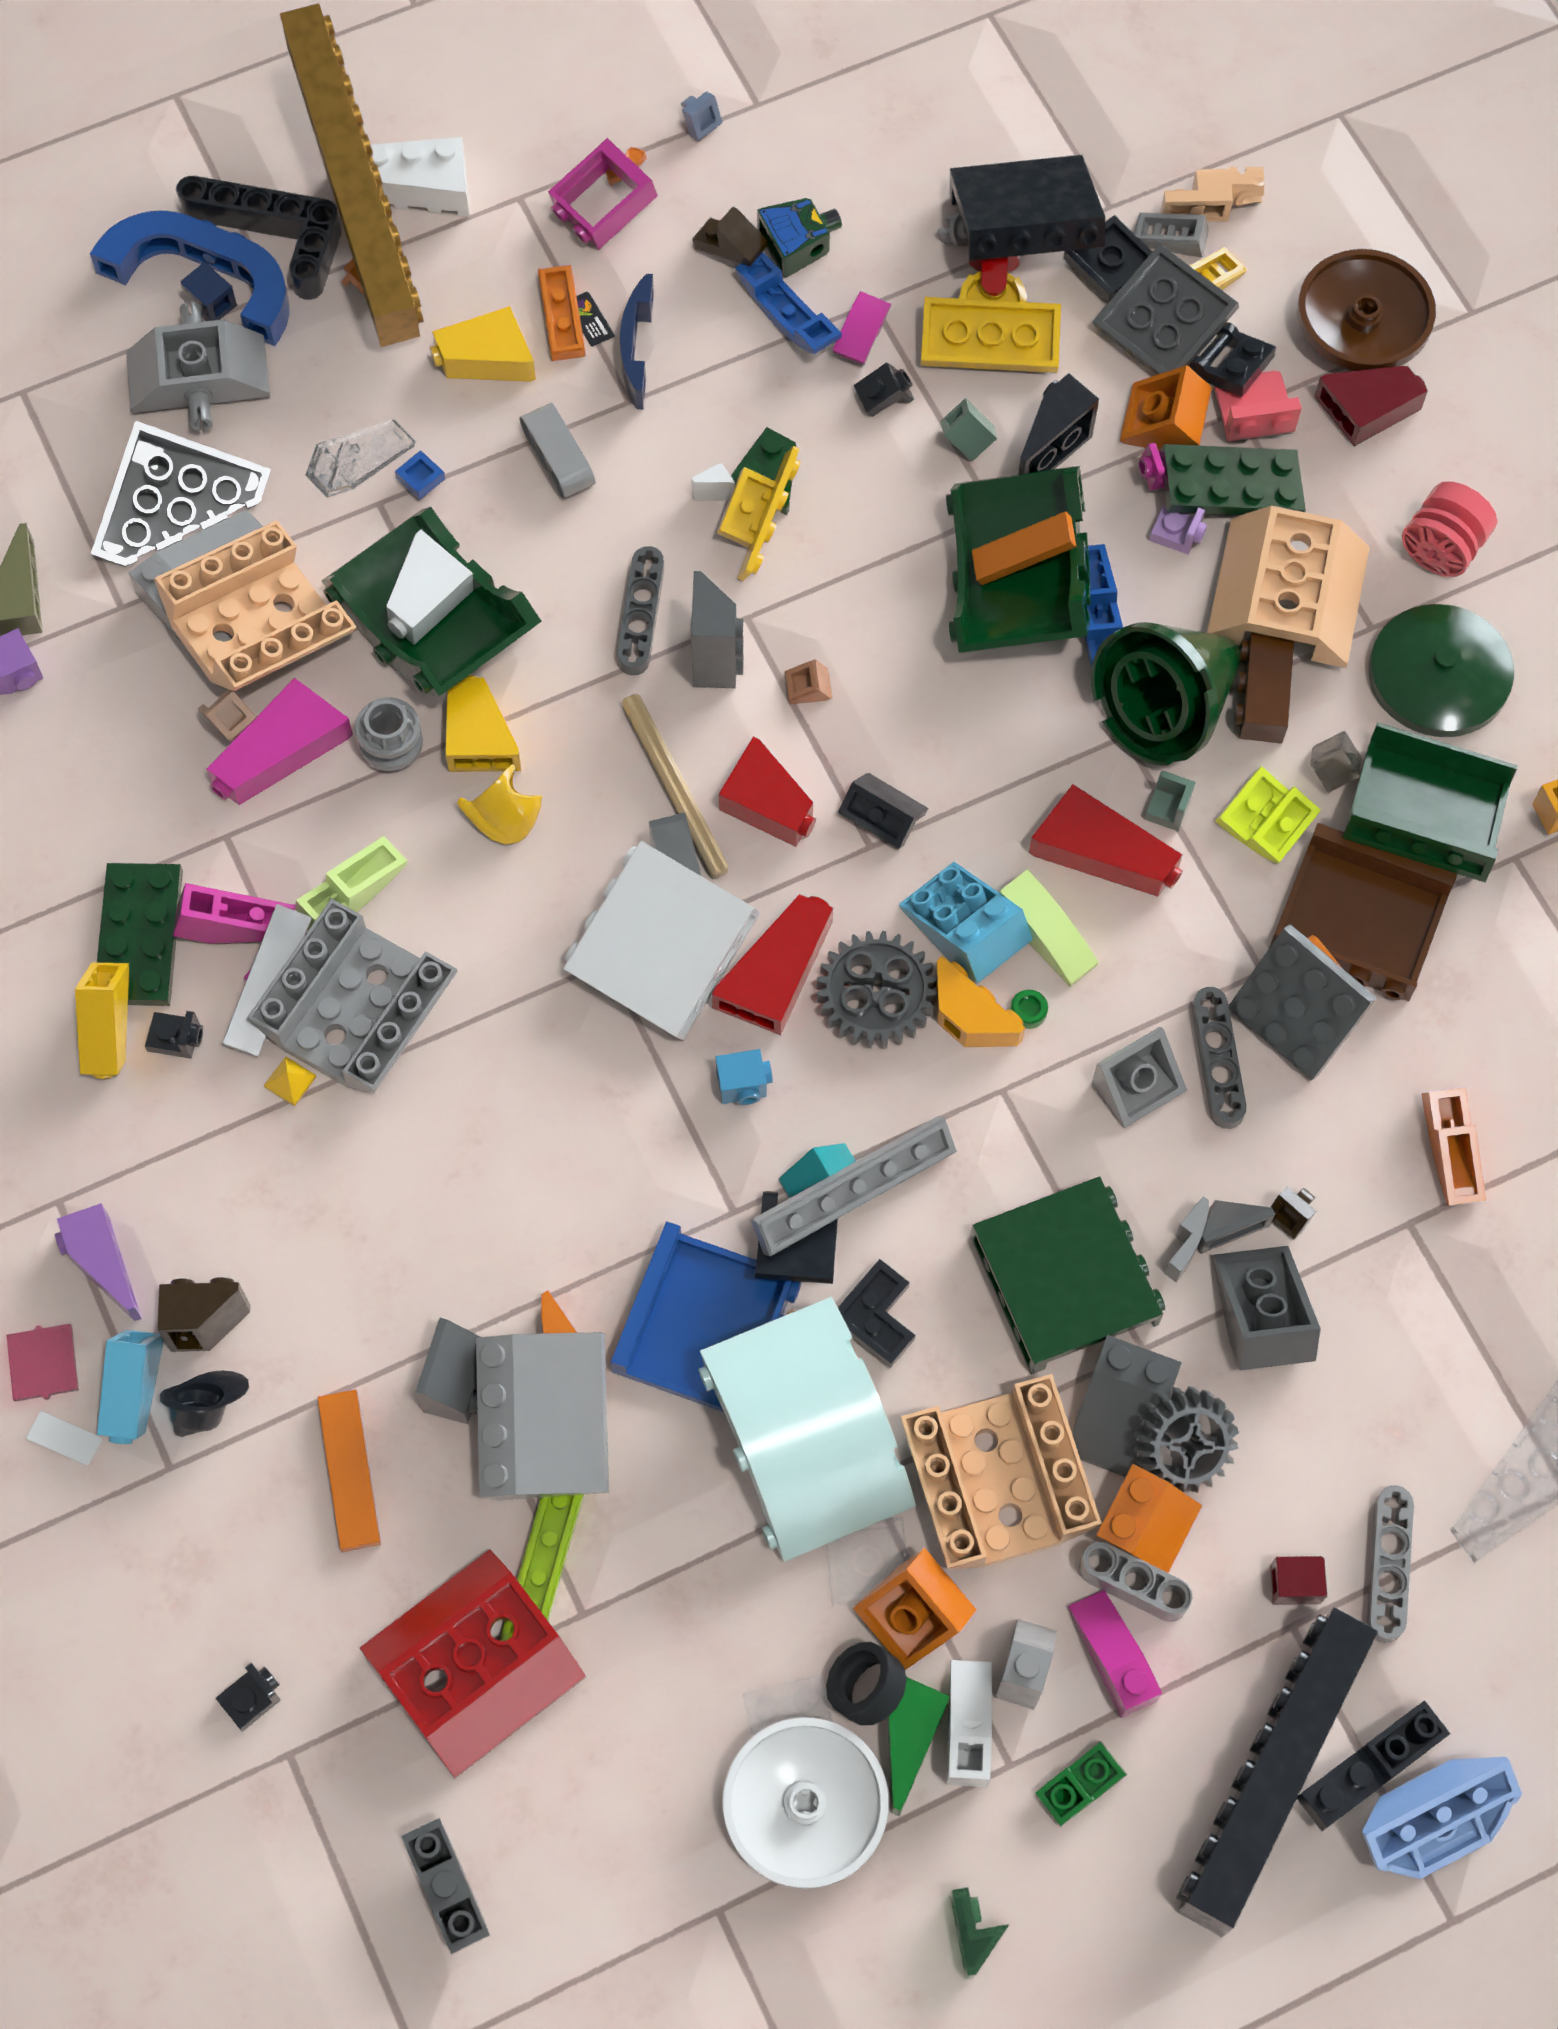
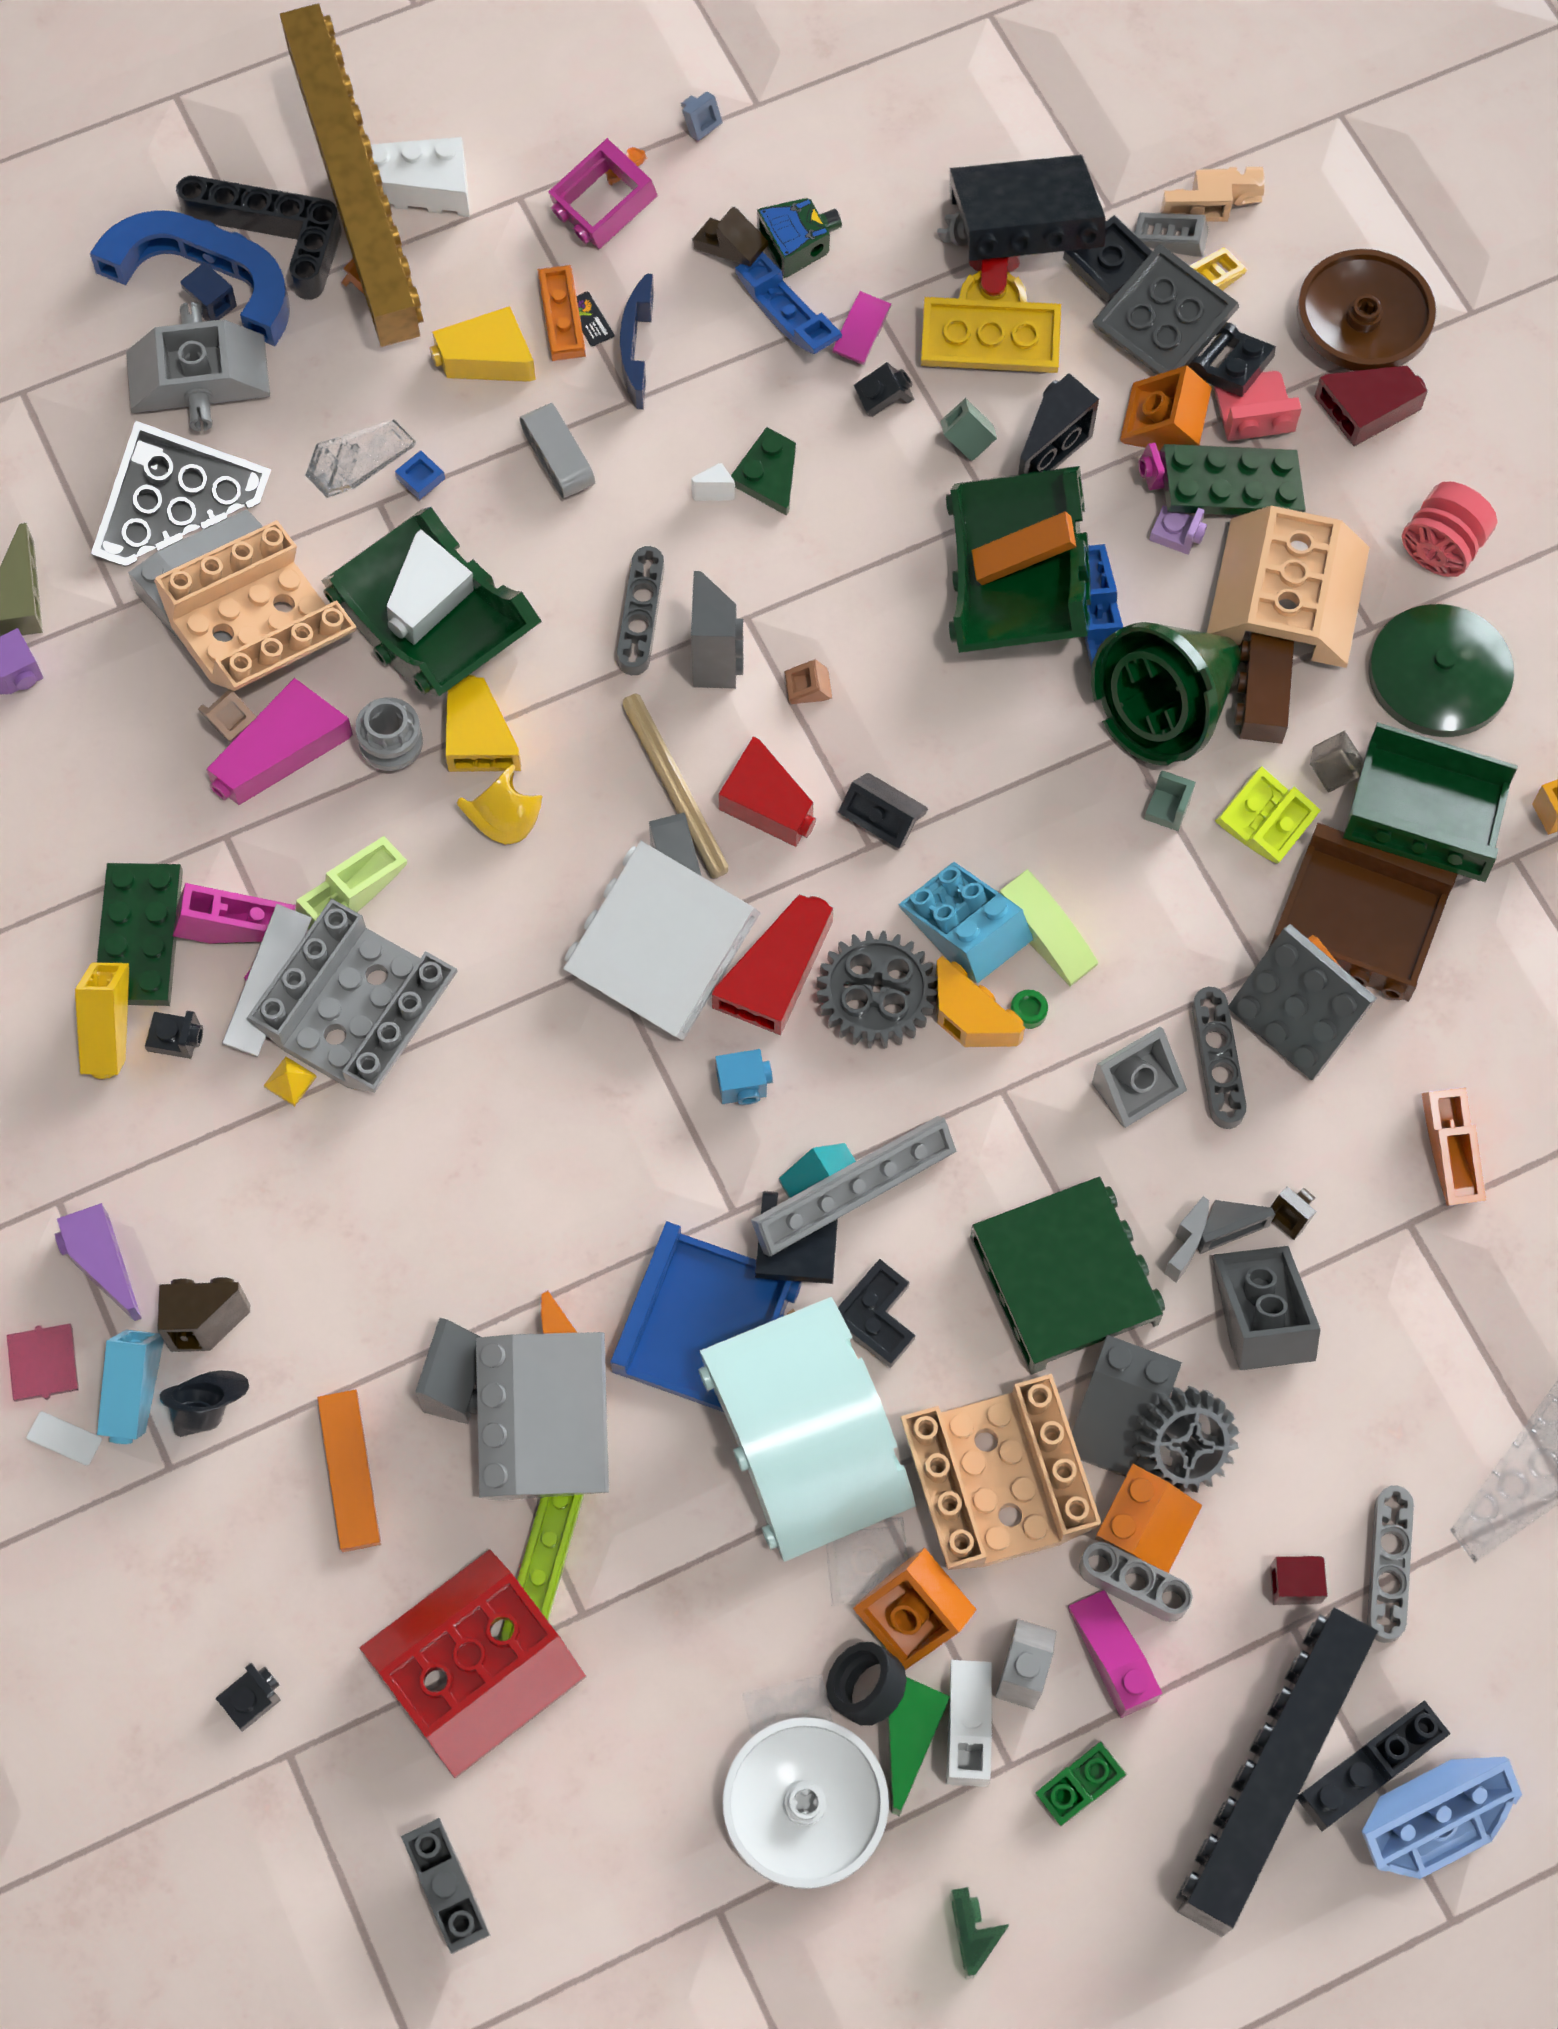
yellow bracket [717,446,800,581] -> none
red slope [1029,784,1183,897] -> none

